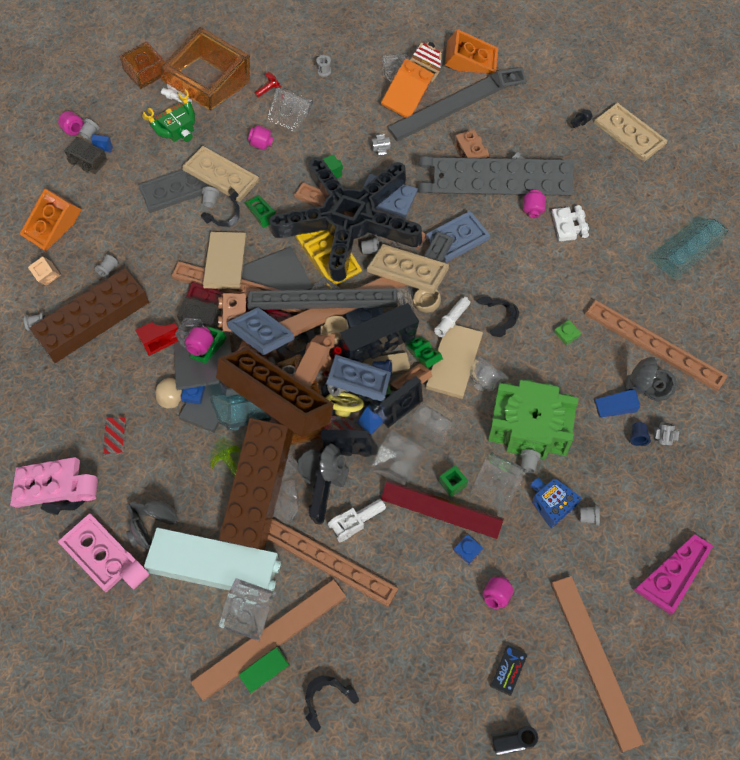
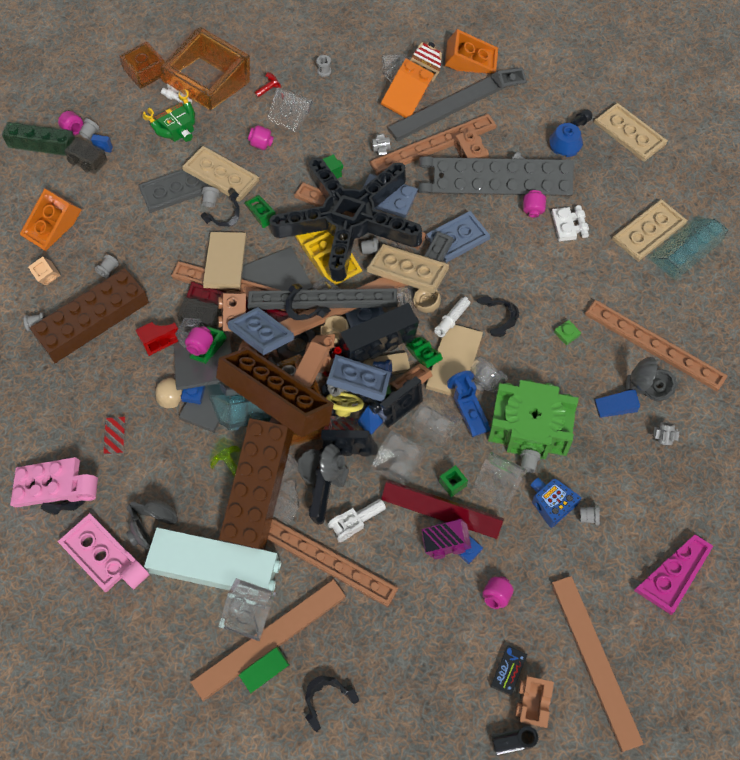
dark blue piece [630,422,651,446] -> none
none -> clear green brick [2,122,77,157]
none -> black helmet [286,283,331,320]
none -> nougat tile [370,114,496,176]
none -> magenta brick [422,519,471,559]
none -> blue piece [447,371,490,437]
none -> nougat cylinder [515,676,554,728]
none -> blue cone [549,123,583,157]
none -> tan tile [612,199,688,262]

